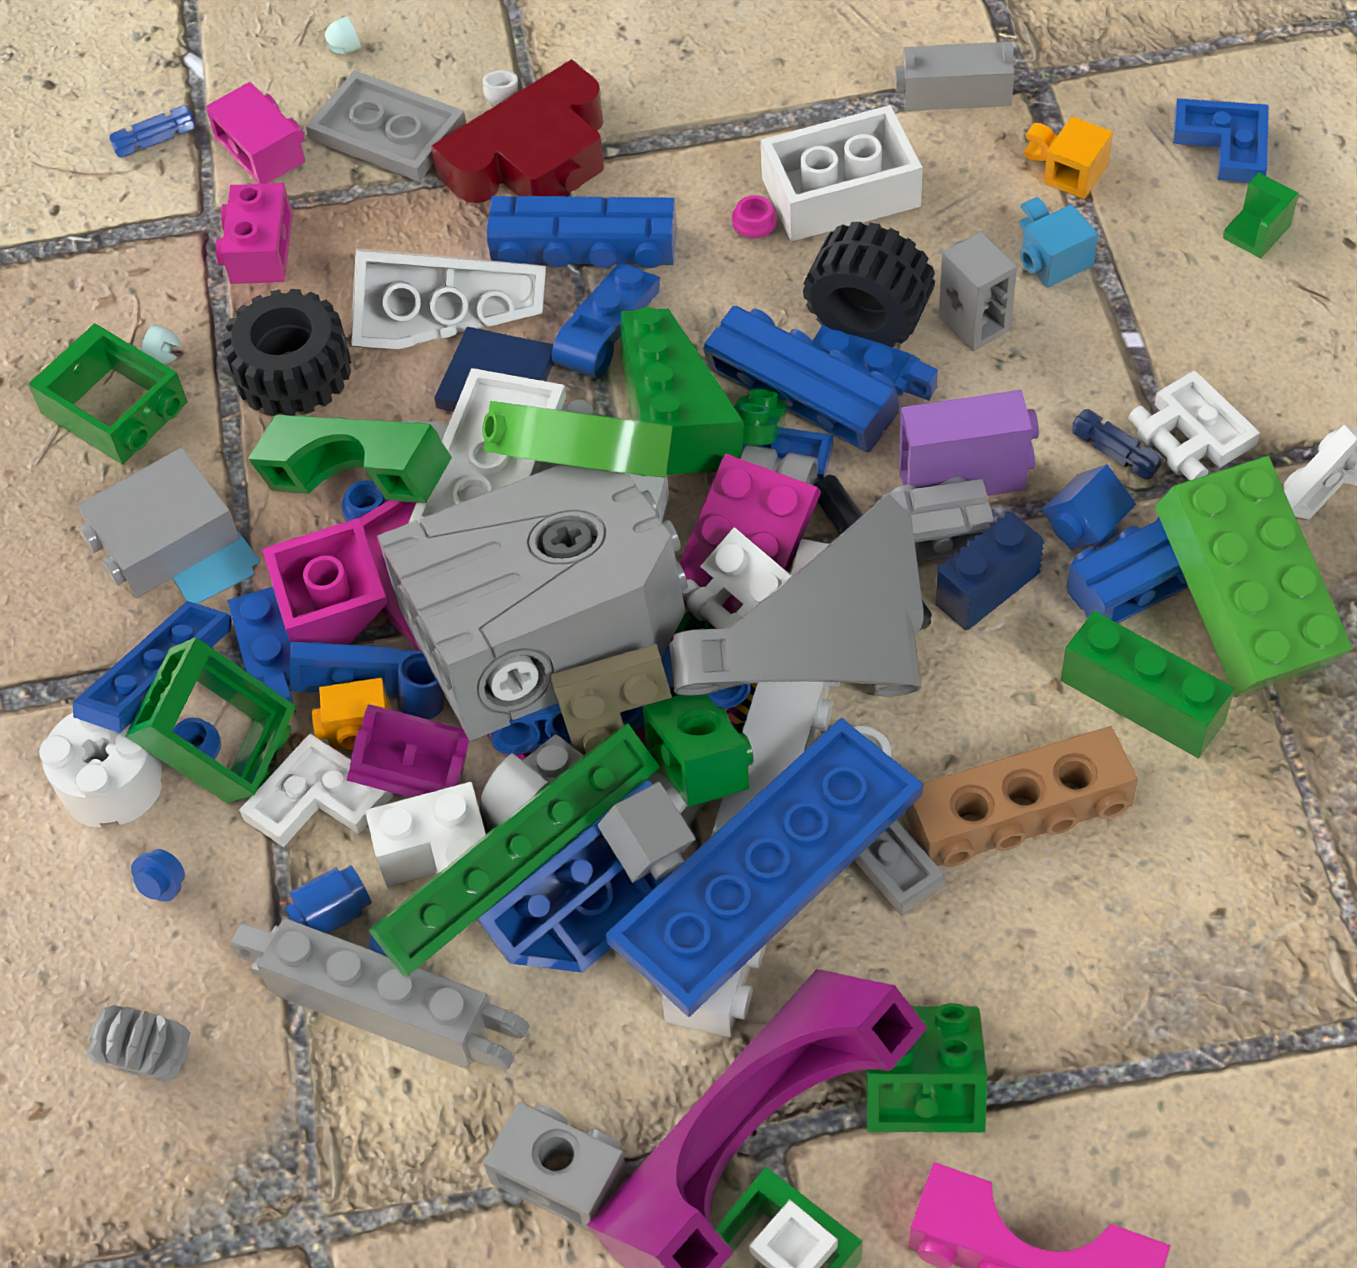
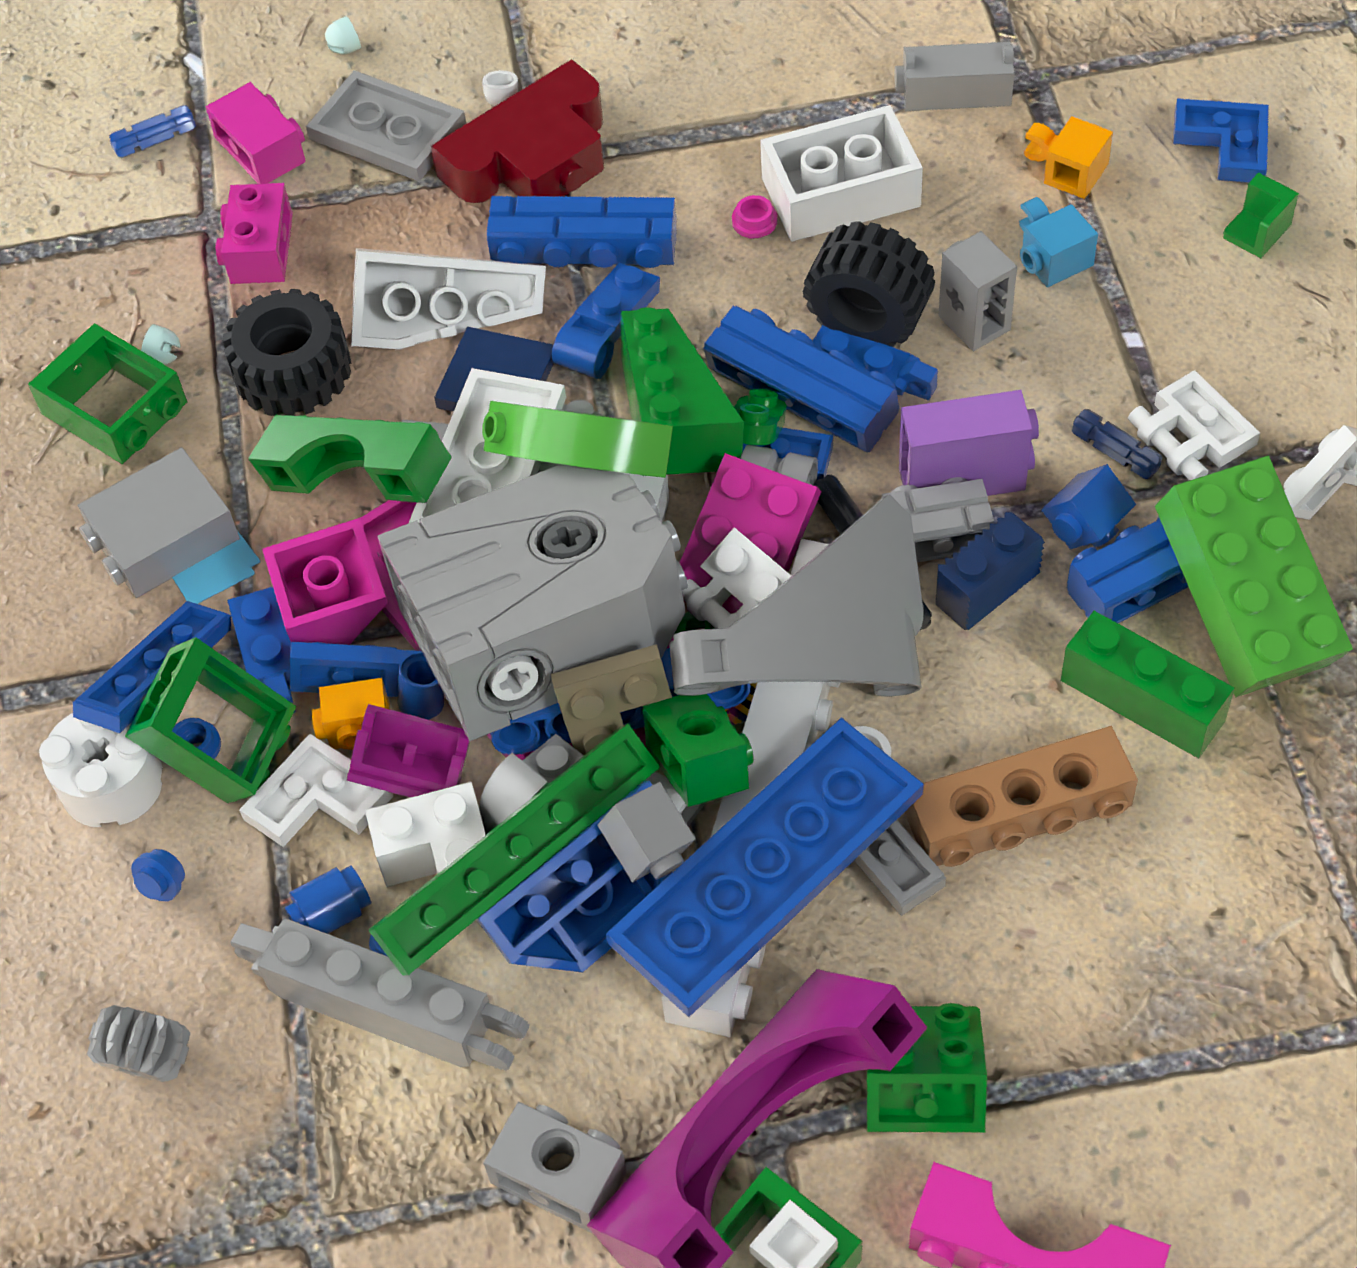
blue plate [341,480,388,521] -> none

